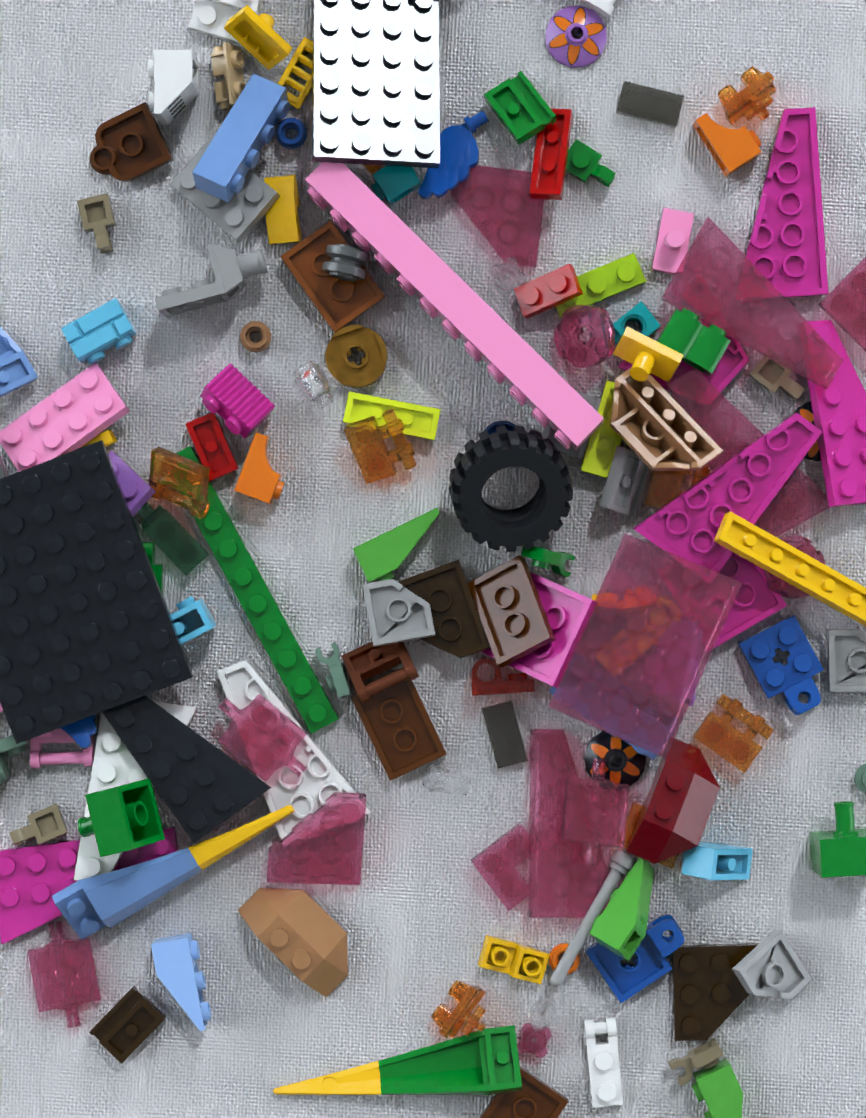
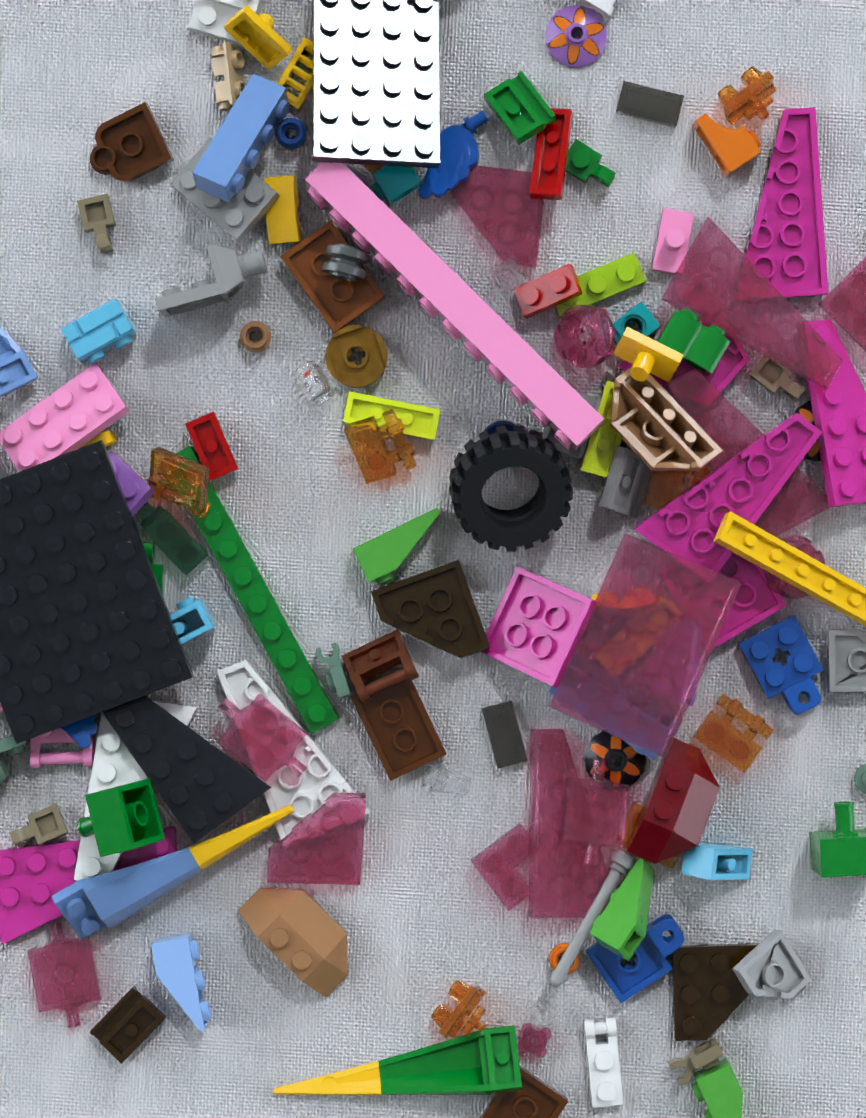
white slope [148,50,199,126] -> none
dark pink brick [200,364,275,439] -> none
orange arch [234,432,285,504] -> none
light grey plate [362,579,436,647] -> none
plate [467,555,556,668] -> none
clear red plate [471,657,535,696] -> none
yellow slope [478,935,550,984] -> none
green plate [521,546,575,577] -> none

